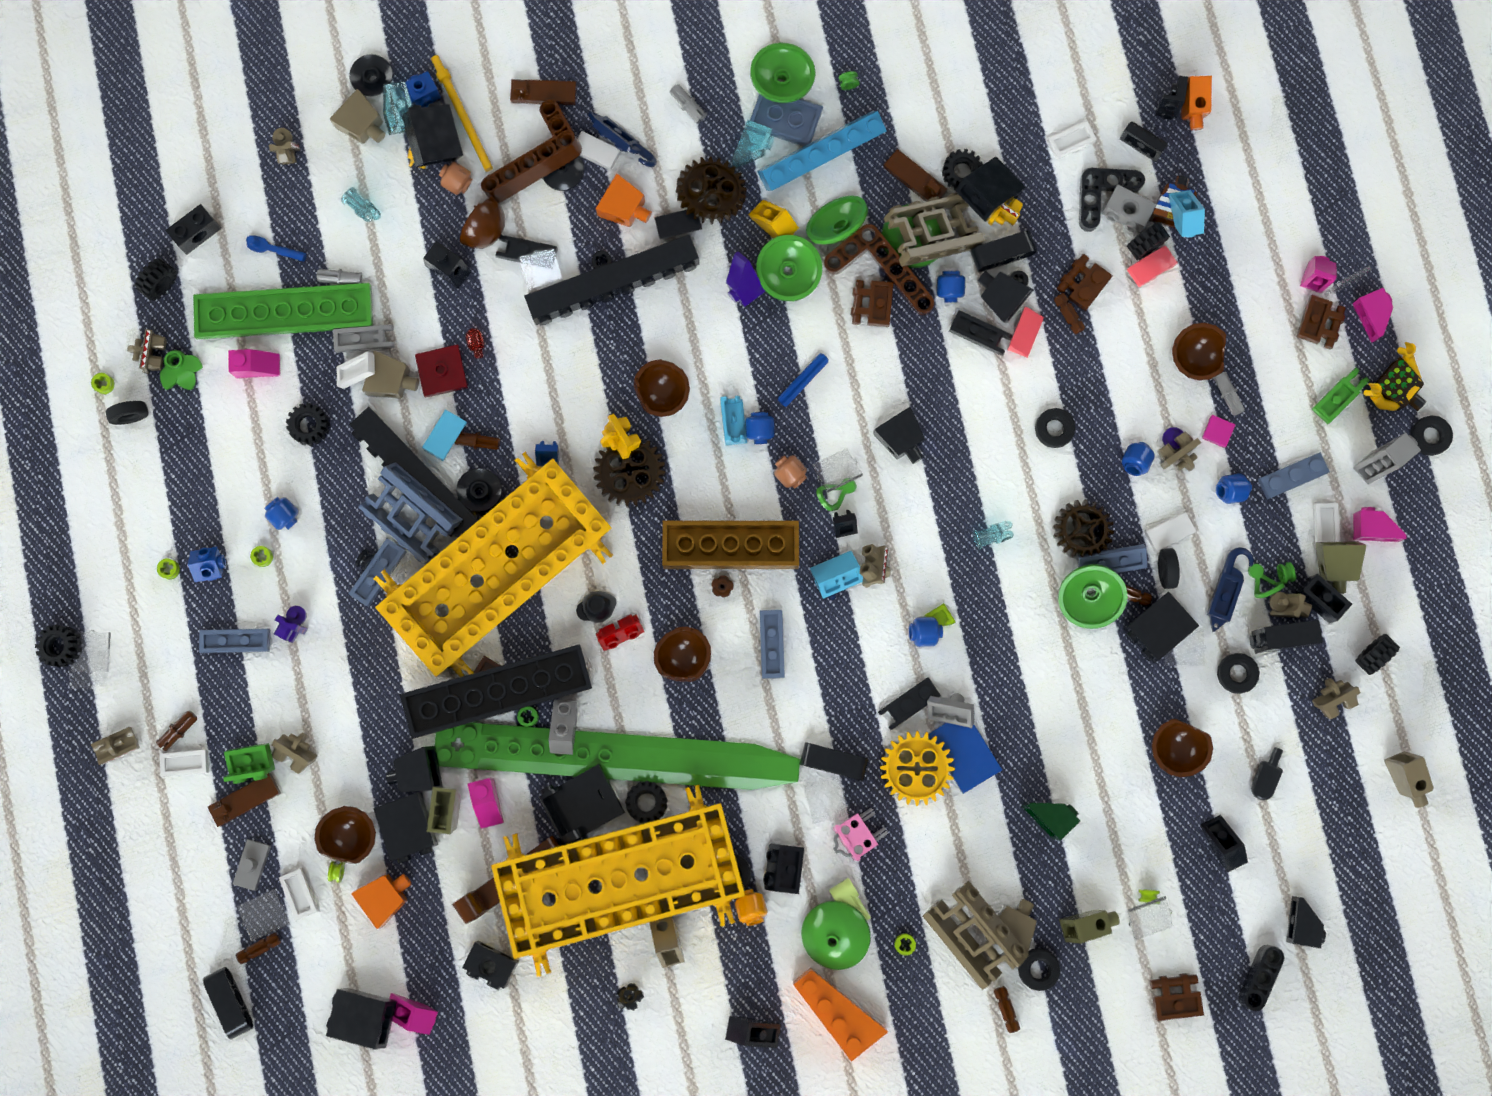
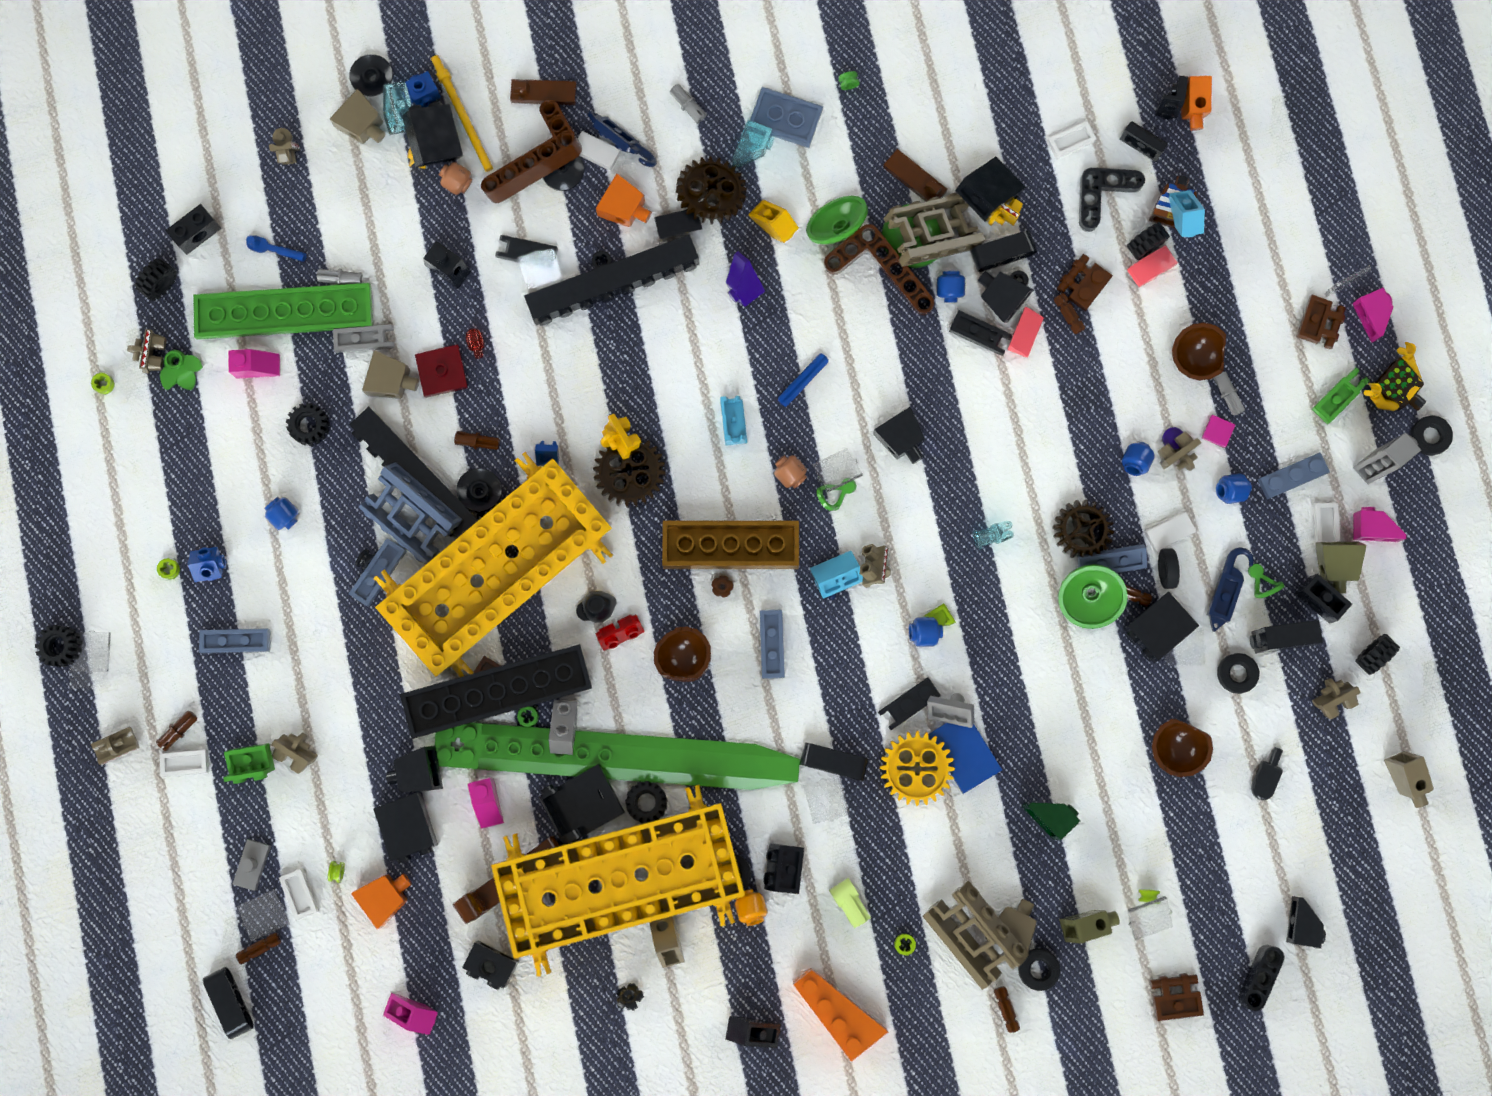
black tyre [106,401,149,425] -> none
reddish brown hinge [207,773,281,827] -> none
lime bush [250,546,273,567] -> none
dark purple hips [274,606,308,643] -> none
reddish brown cylinder [314,806,376,864] -> none
black brick [326,988,397,1050] -> none
white tile [337,351,375,389] -> none
clear light blue piece [341,187,381,222] -> none
medium azure hinge [422,409,467,461] -> none
olive torso [427,787,461,834] -> none
reddish brown cylinder [460,196,505,249] -> none
reddish brown cylinder [634,359,690,417] -> none
blue head [745,412,775,444] -> none
bright green dish [750,43,815,103] -> none
bright green dish [756,235,822,302] -> none
dark azure brick [757,111,887,191] -> none
bright green dish [801,901,871,970] -> none
black tile [833,509,858,538] -> none
bright pink piece [833,808,888,861] -> none
reddish brown plate [850,280,893,327] -> none
black tyre [942,149,983,191] -> none
black tyre [1035,408,1076,448] -> none
light grey brick [1101,184,1157,233] -> none
black slope [1200,815,1248,872] -> none
dark tan hips [1269,592,1312,618] -> none
bright green bush [1277,562,1296,584] -> none
dark pink slope [1300,256,1337,294] -> none

